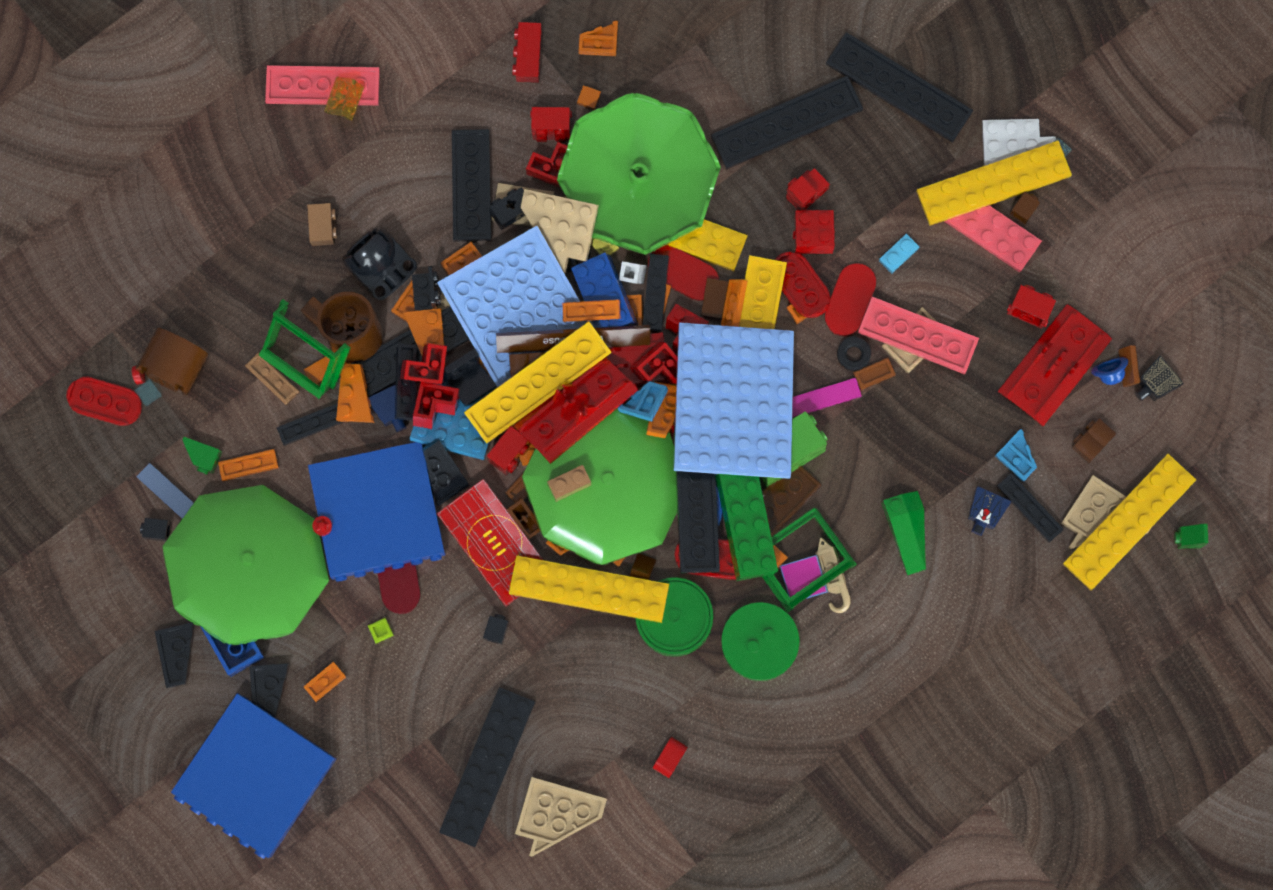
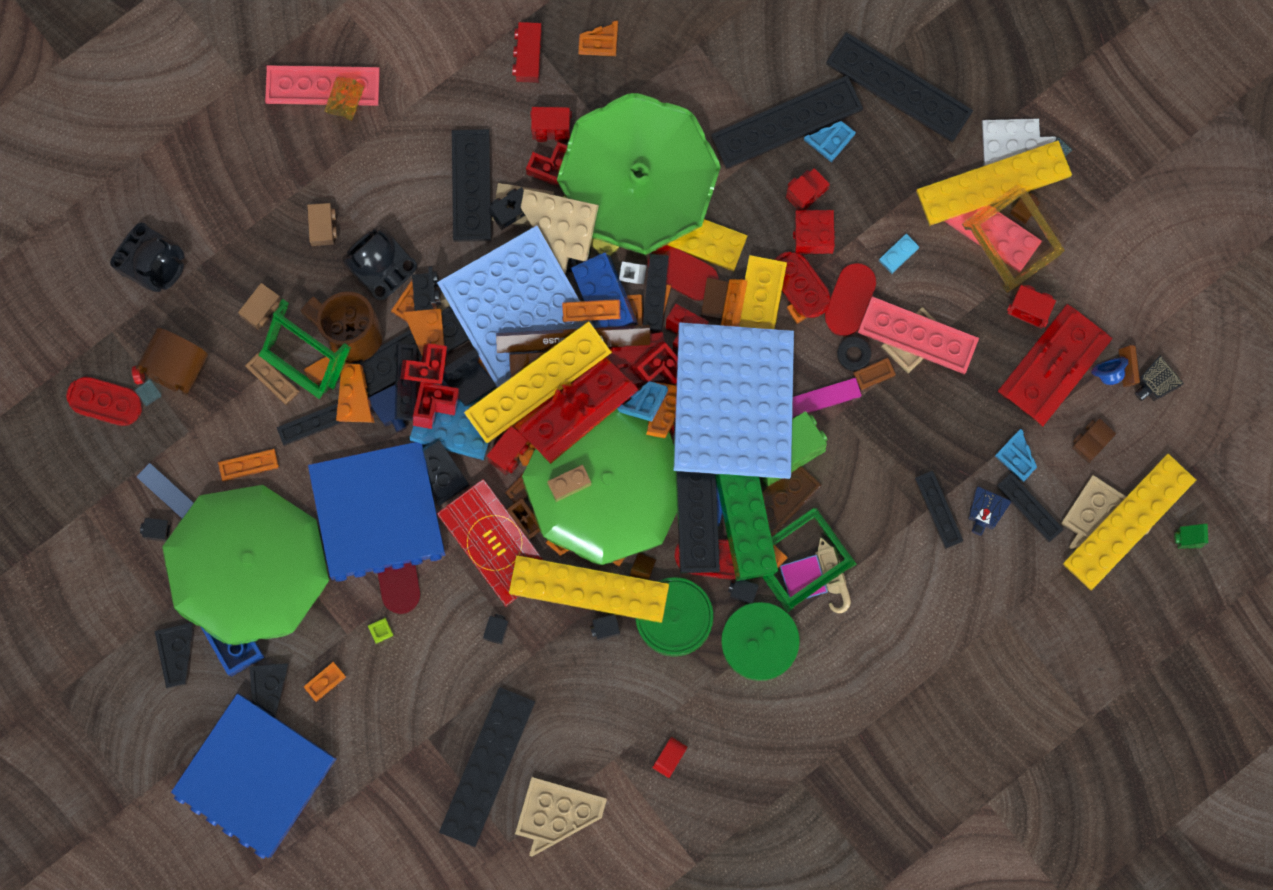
green slope [182,437,222,475] -> none
red tile [312,516,333,536] -> none
orange wing [441,242,482,275] -> none
orange tile [577,85,601,110] -> none
green wedge [881,491,926,576] -> none
none -> black piece [110,223,185,292]
none -> medium nougat brick [238,283,281,330]
none -> black brick [590,615,620,641]
none -> black brick [728,580,759,604]
none -> dark azure wing [804,121,856,162]
none -> black plate [915,471,963,549]
none -> clear yellow piece [962,185,1065,293]

